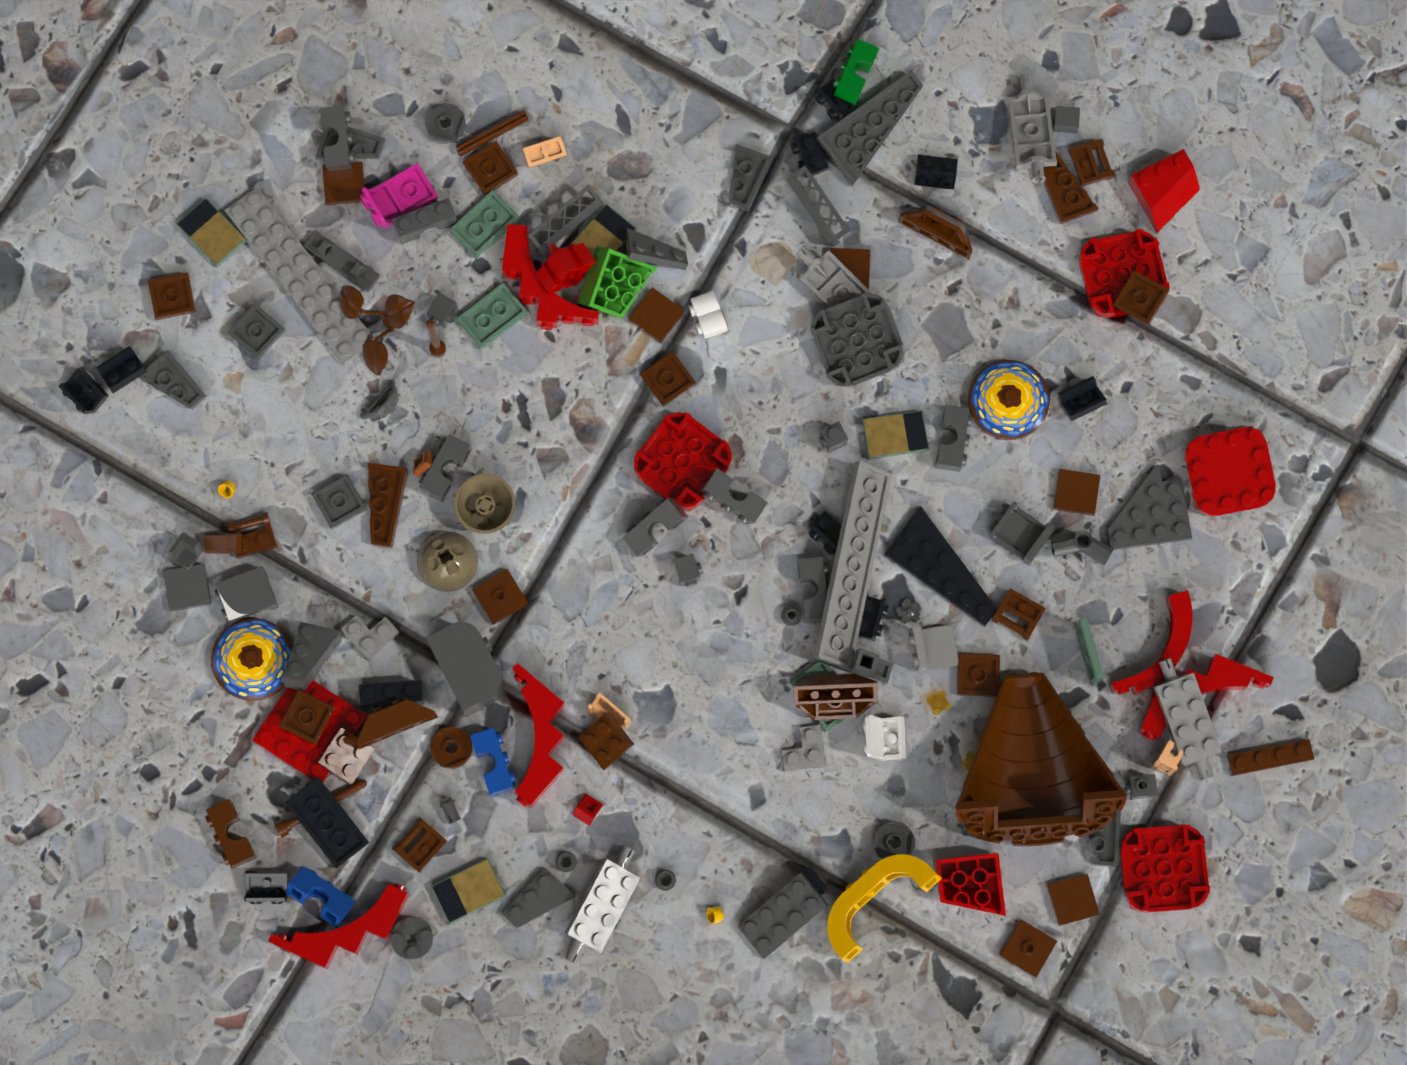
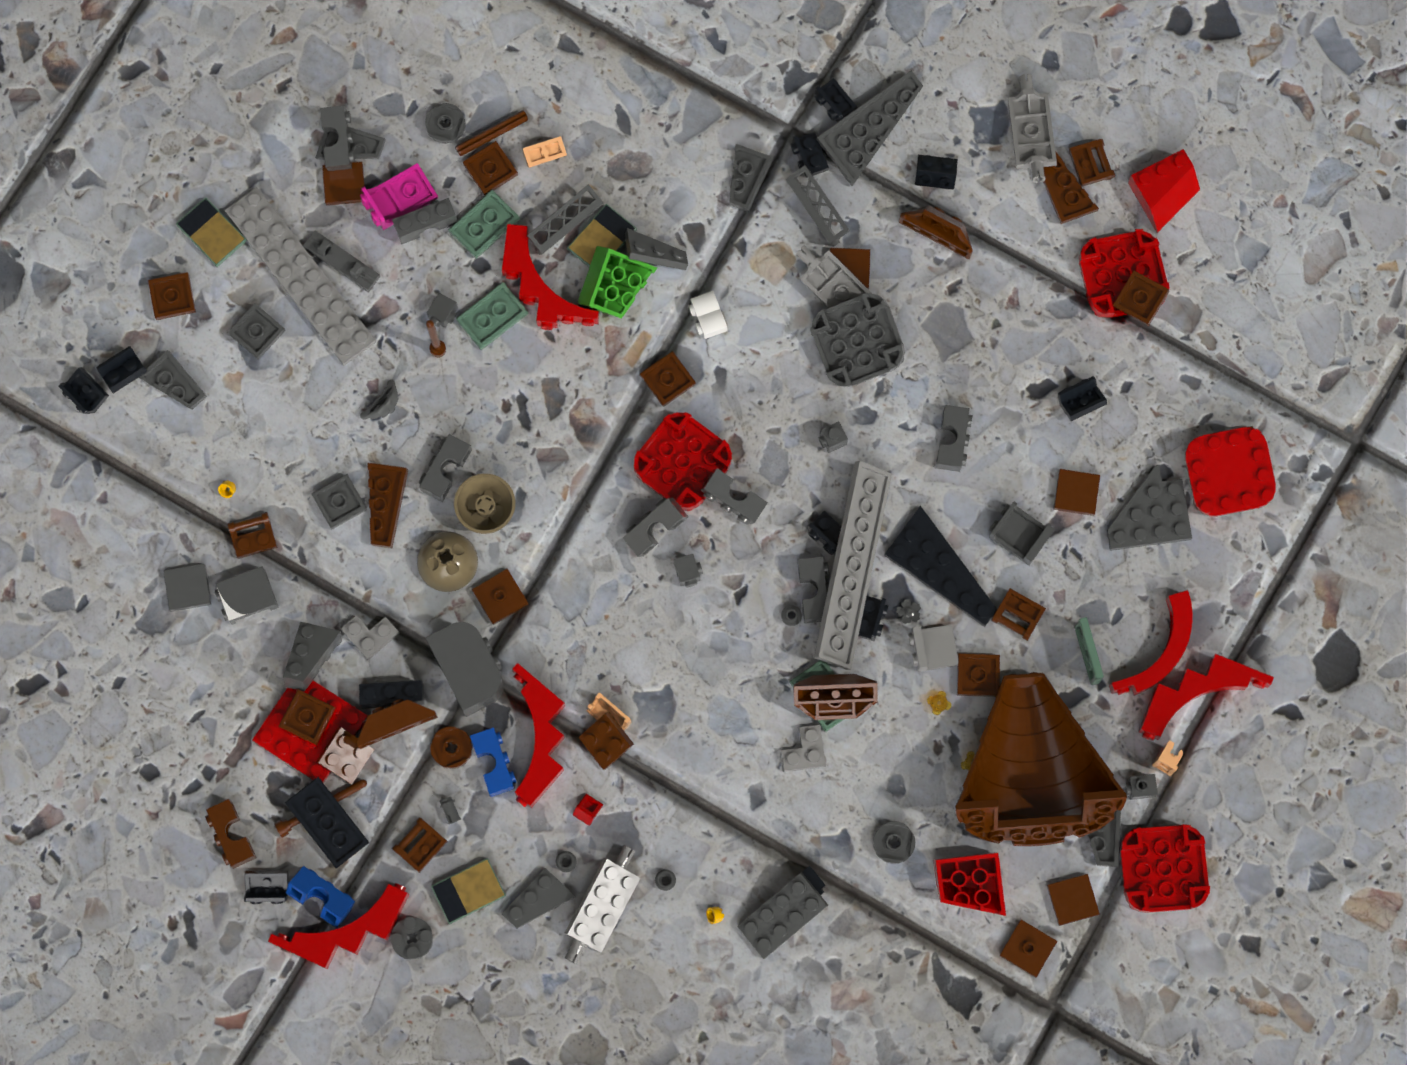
dark grey panel [169,533,203,570] -> none
reddish brown tile [204,533,242,554] -> none
dish [211,618,293,701] -> none
reddish brown plant [340,285,415,375] -> none
dark orange tile [413,449,432,477] -> none
red brick [536,243,596,294] -> none
reddish brown tile [629,287,685,343] -> none
yellow arch [827,854,942,963] -> none
green arch [833,39,879,105] -> none
dark grey brick [850,648,894,684] -> none
tile [862,410,929,460] -> none
white bracket [863,715,906,761] -> none
dish [968,360,1050,440] -> none
dark grey piece [1050,531,1114,565] -> none
dark grey panel [1053,106,1080,133] -> none
light grey plate [1154,658,1222,780] -> none
reddish brown plate [1227,739,1314,776] -> none

